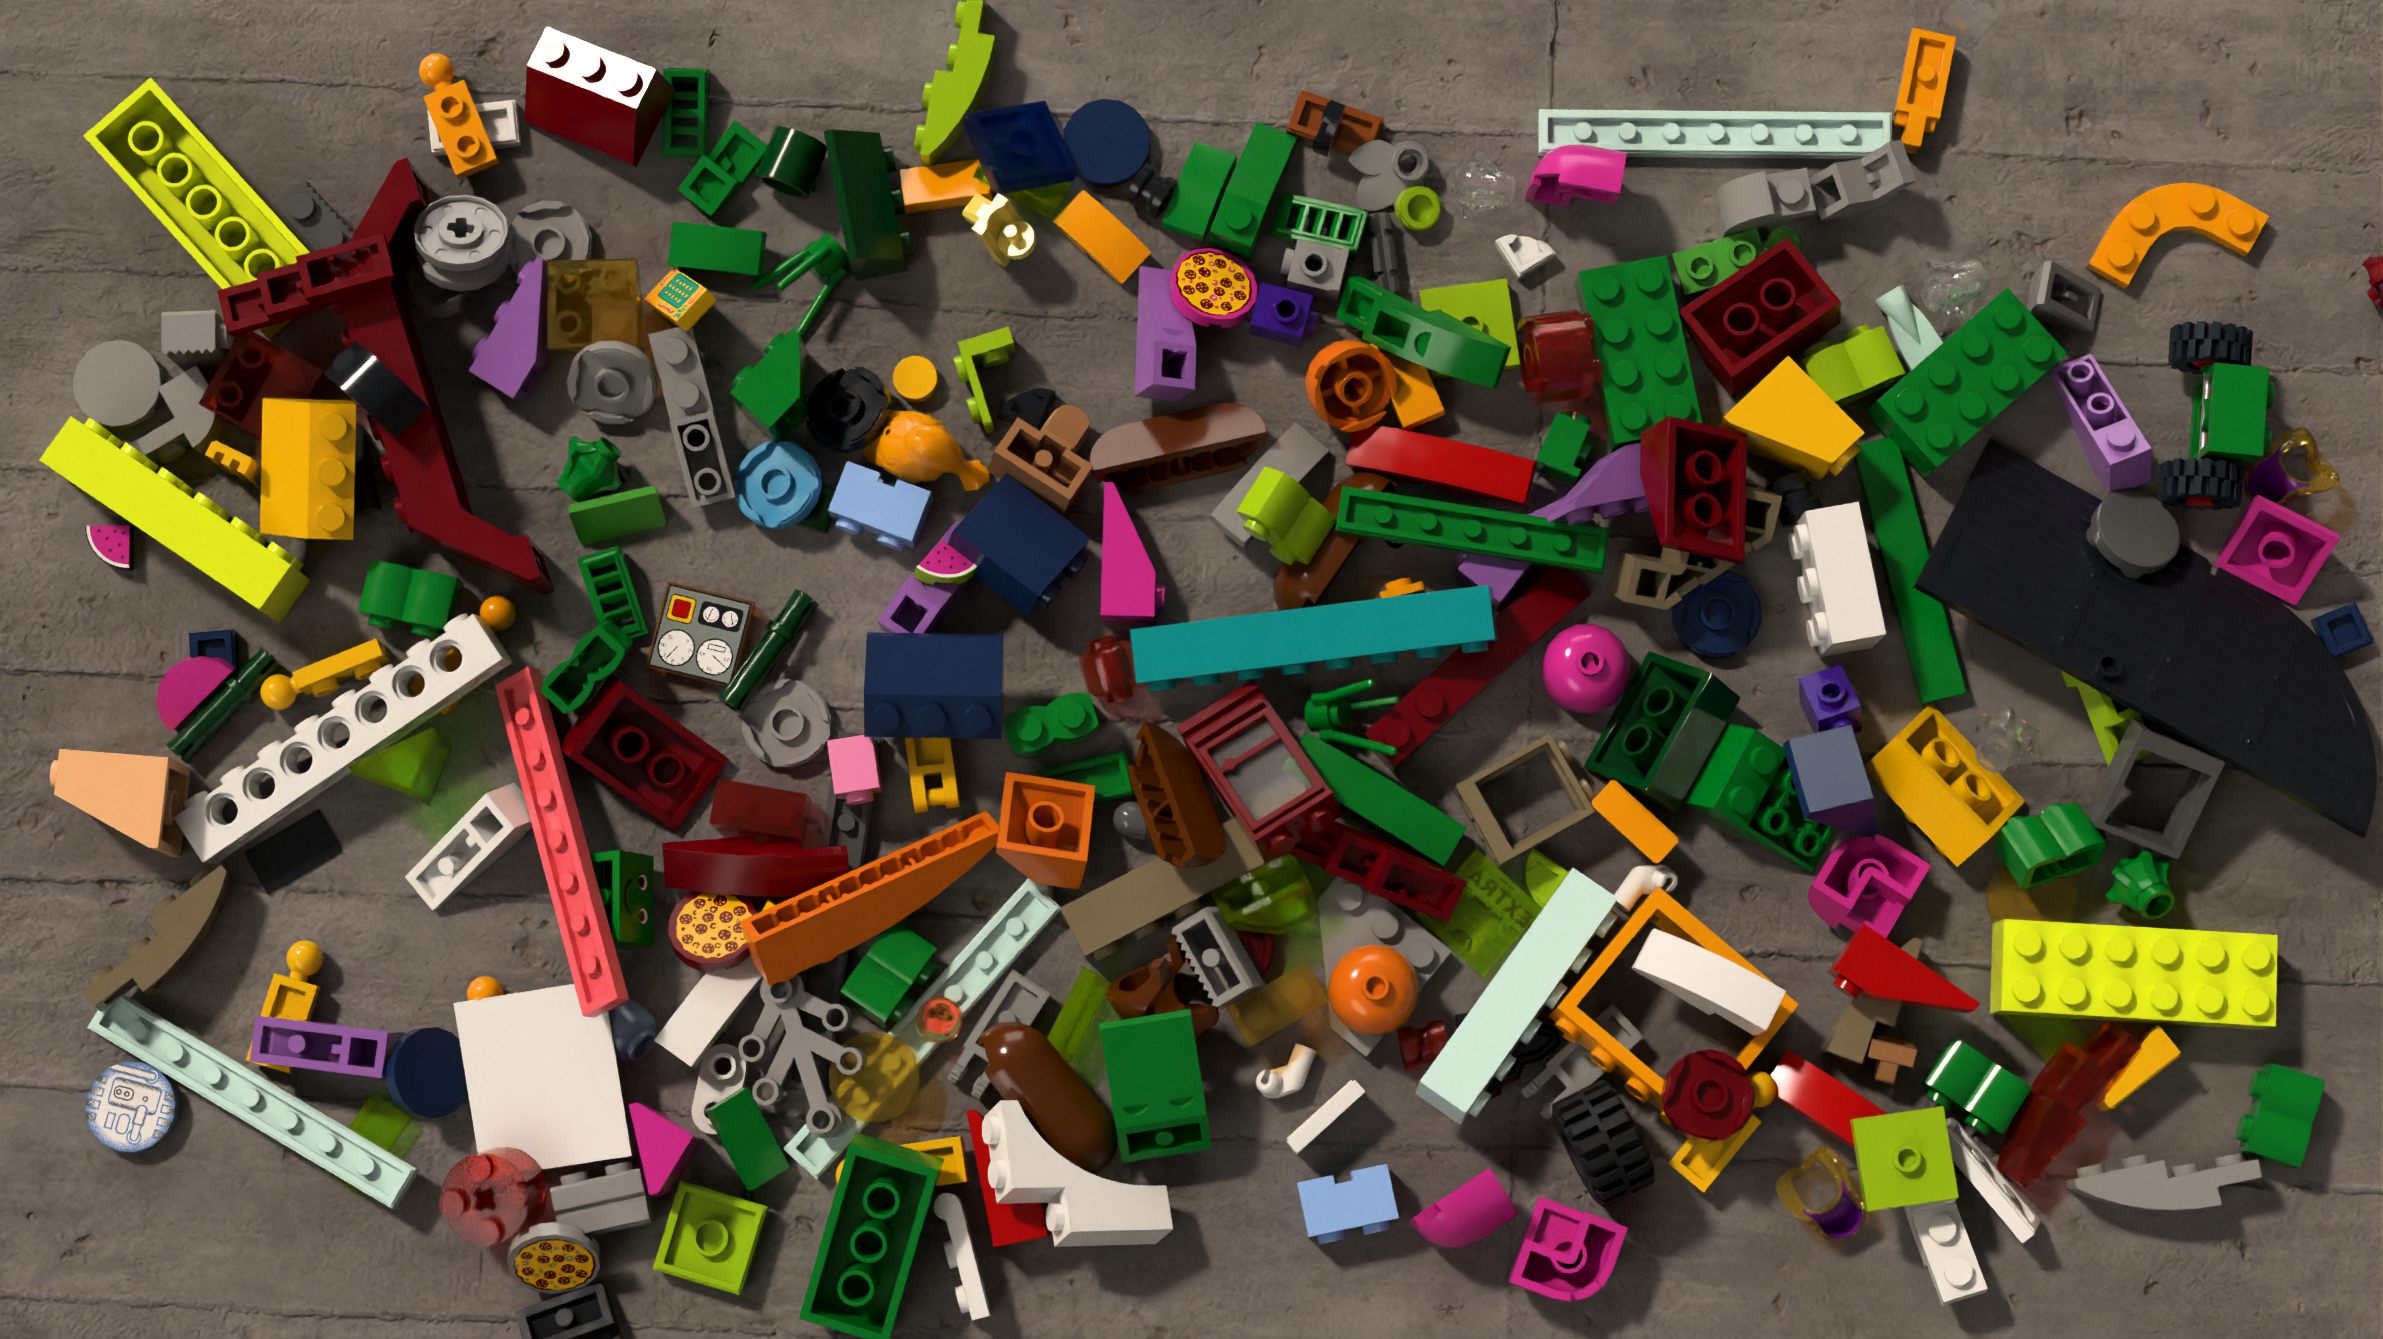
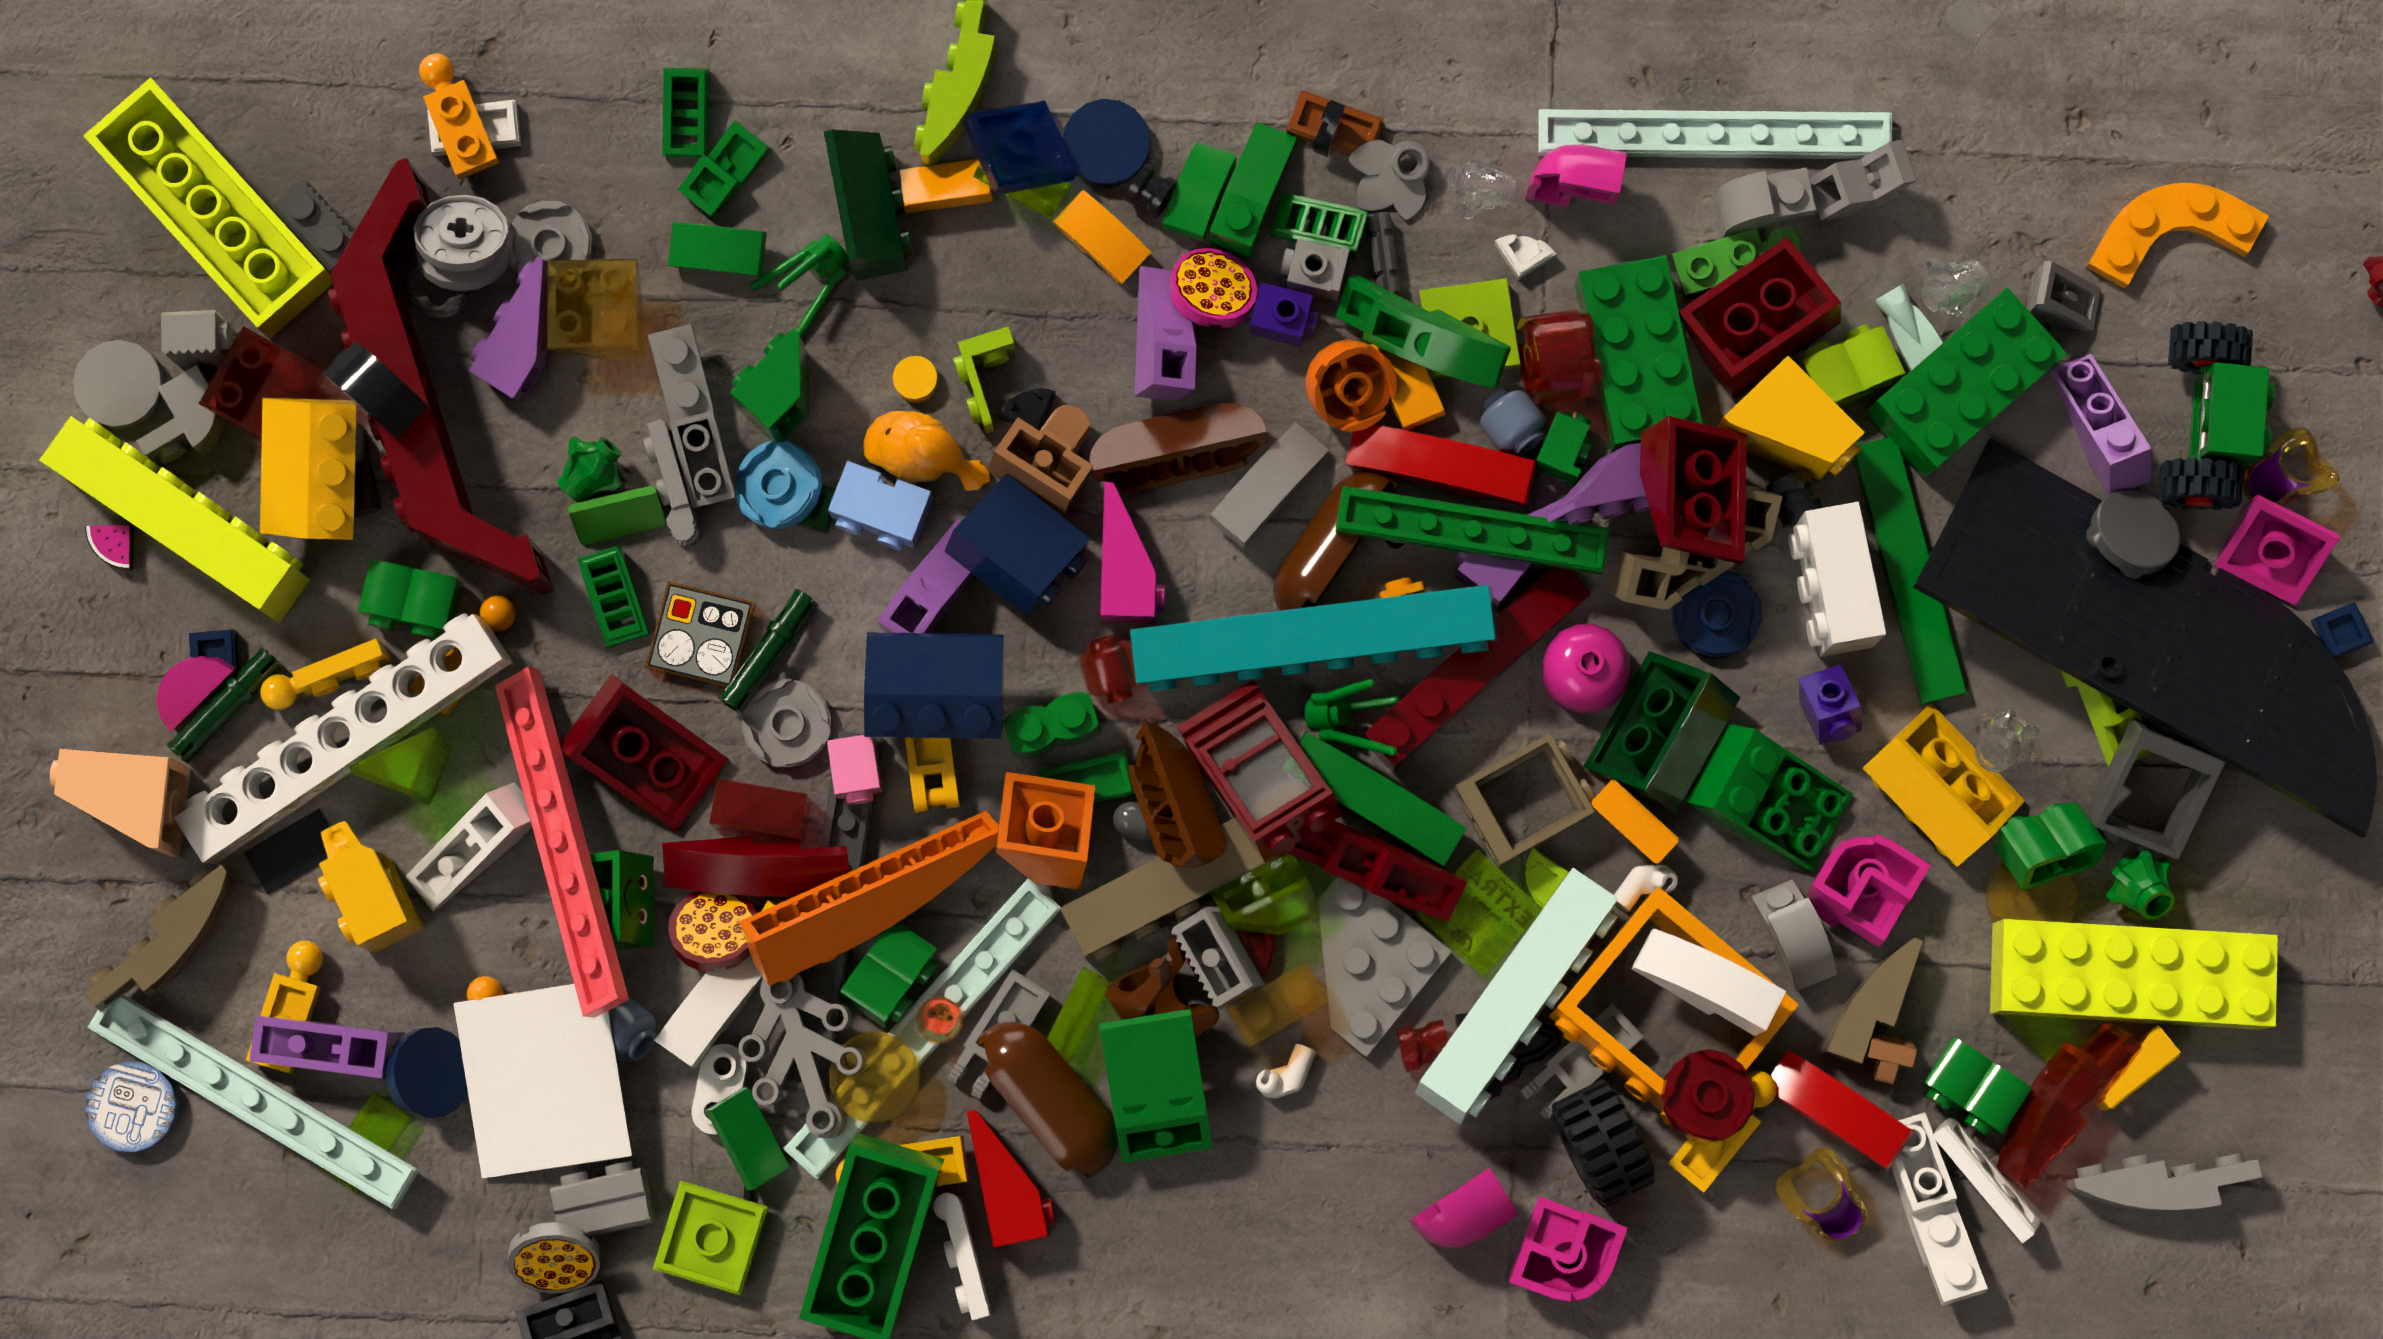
yellow tile [205,440,261,489] -> none
dark red slope [217,233,396,337] -> none
clear red brick [438,1147,547,1247] -> none
dark red slope [524,27,675,167] -> none
green brick [541,620,633,714] -> none
light grey tile [567,341,658,425] -> none
dark pink slope [629,1102,704,1197] -> none
yellow tile [644,268,717,332] -> none
dark green piece [755,126,827,199] -> none
black tile [806,366,892,453] -> none
tile [913,540,978,585] -> none
light yellow hips [962,193,1037,267] -> none
white arch [982,1100,1173,1247] -> none
lime brick [1236,466,1337,565] -> none
white tile [1286,1080,1365,1155] -> none
light blue brick [1296,1164,1399,1245] -> none
orange cylinder [1328,944,1419,1036] -> none
lime tile [1395,186,1441,231] -> none
dark blue slope [1783,724,1878,838] -> none
red slope [1827,924,1980,1013] -> none
lime plate [1850,1106,1959,1212] -> none
light orange hinge [1894,28,1956,155] -> none
green brick [2235,1063,2324,1169] -> none
none -> yellow hinge [318,821,424,953]
none -> light grey hinge [643,419,701,547]
none -> sand blue head [1480,389,1546,457]
none -> light grey brick [1751,879,1837,992]

